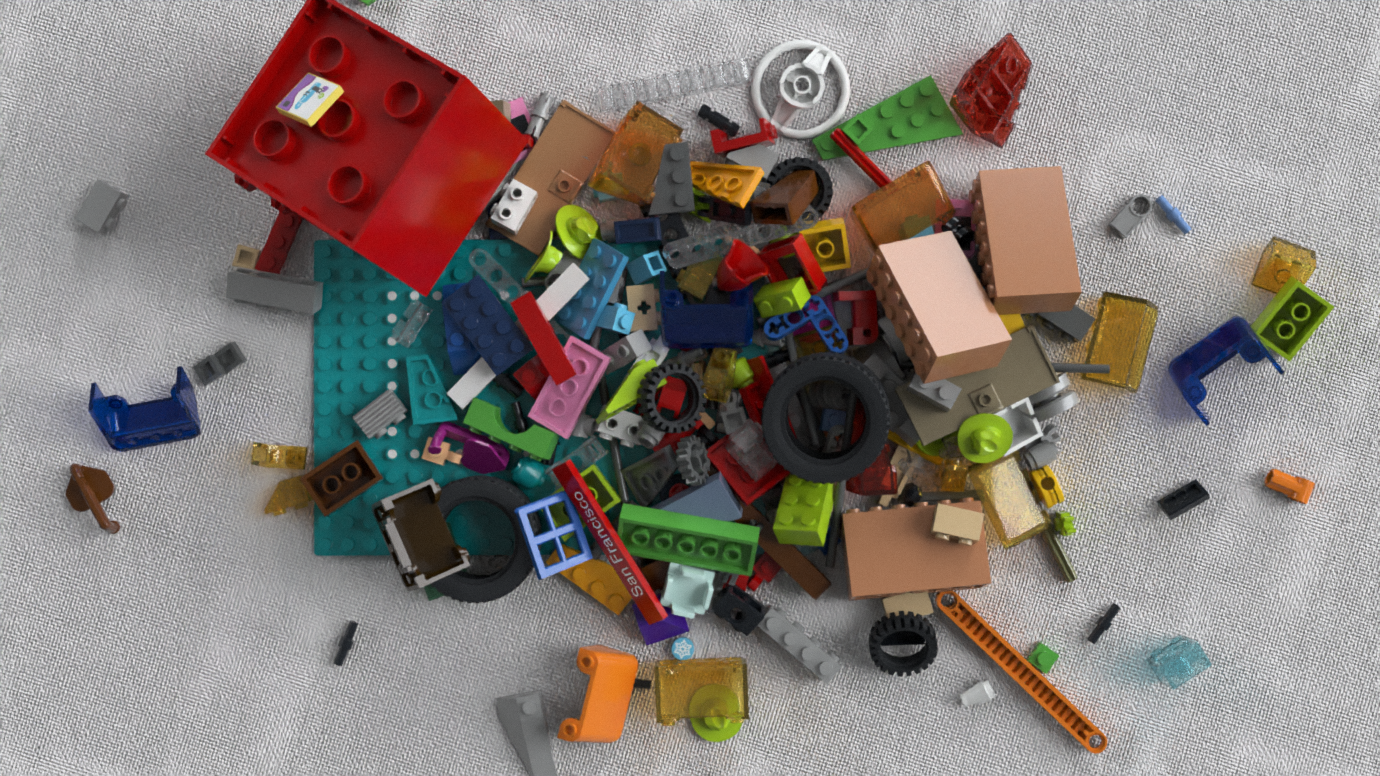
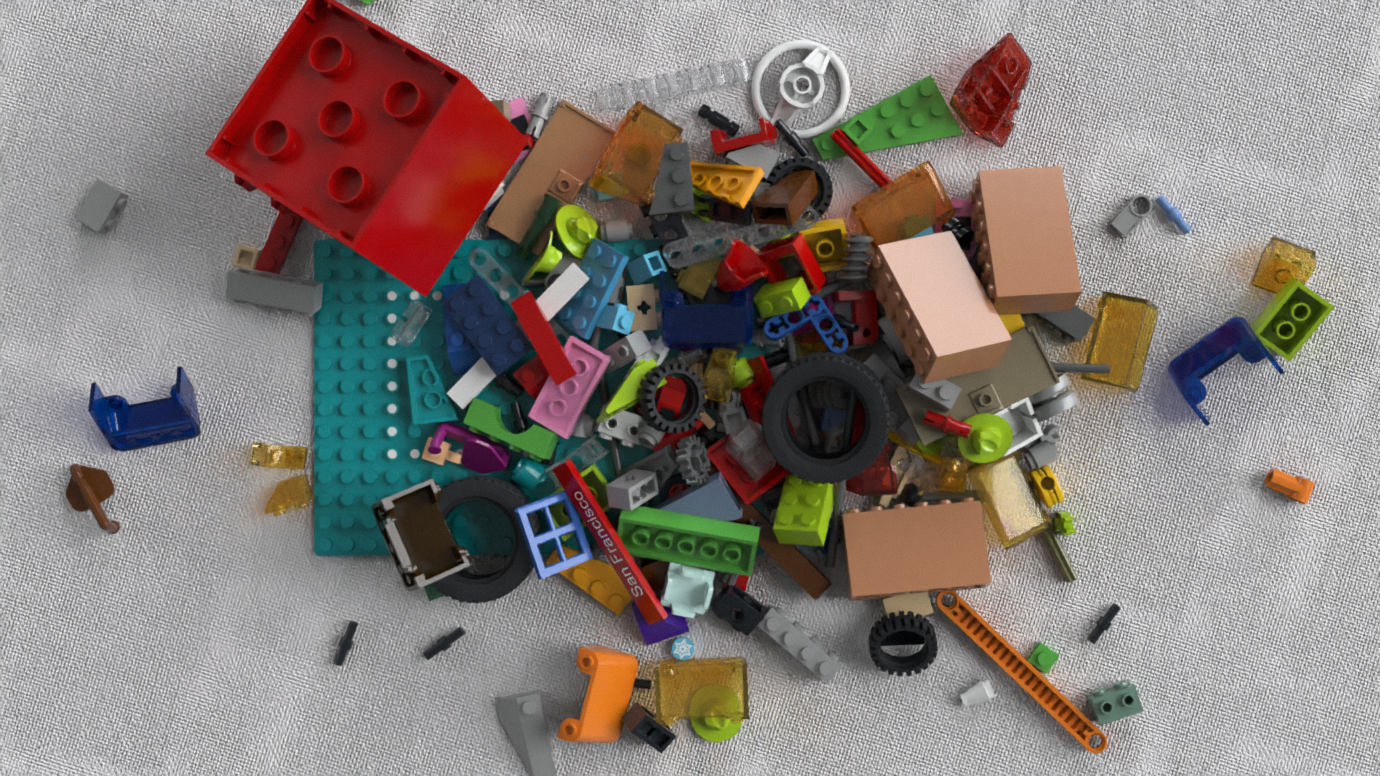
dark grey slope [193,342,247,386] -> none
tile [276,72,344,127] -> none
reddish brown brick [299,440,384,517] -> none
light grey brick [353,389,408,439] -> none
white brick [490,179,538,235] -> none
dark blue tile [614,217,662,244] -> none
red plate [747,551,782,591] -> none
tan brick [930,503,984,546] -> none
clear light blue brick [1146,635,1212,690] -> none
black plate [1157,479,1210,520] -> none
none -> black bar [423,626,465,660]
none -> clear green pin [513,193,563,261]
none -> light grey brick [606,469,659,511]
none -> black brick [622,701,677,754]
none -> black bar [774,119,809,157]
none -> black bar [823,313,859,332]
none -> dark grey piece [839,233,874,283]
none -> red pin [922,409,972,439]
none -> sand green brick [1087,680,1144,726]

